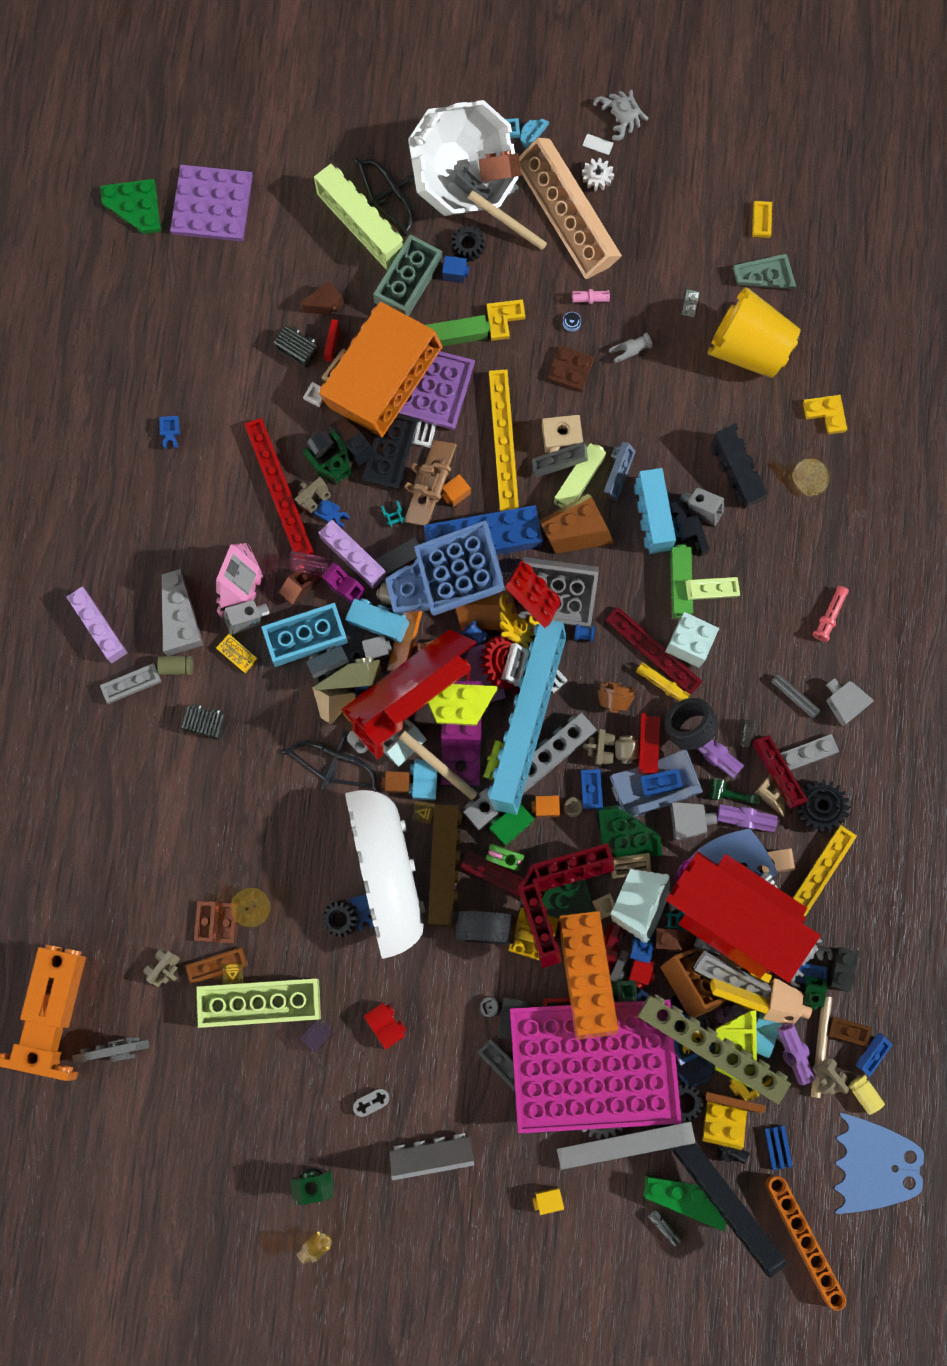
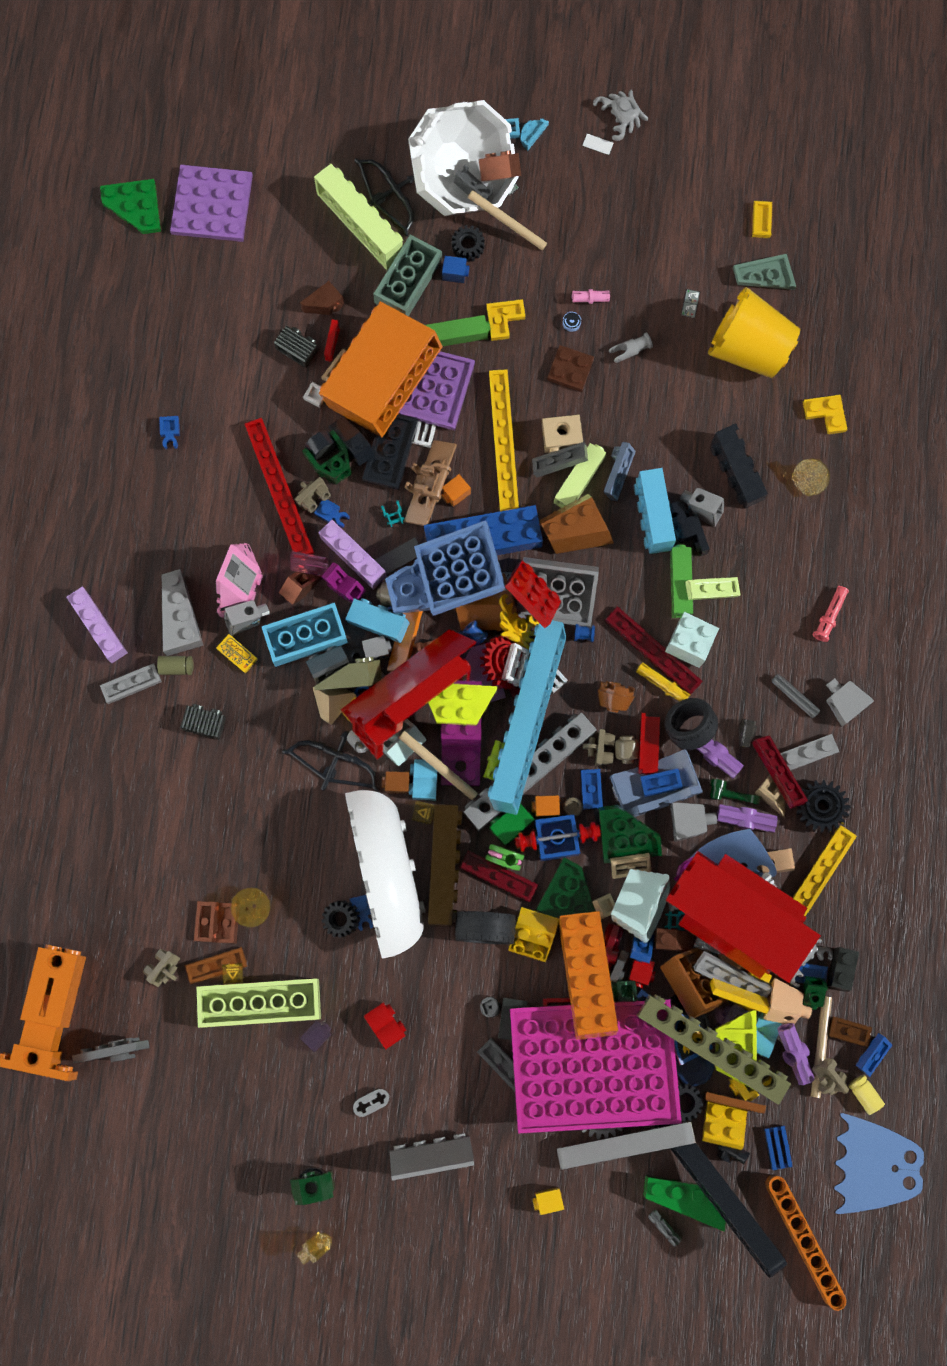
dark red brick [518,843,615,968] -> none
light nougat slope [519,138,622,279] -> none
white gear [582,158,614,191] -> none
none -> blue brick [515,815,601,861]

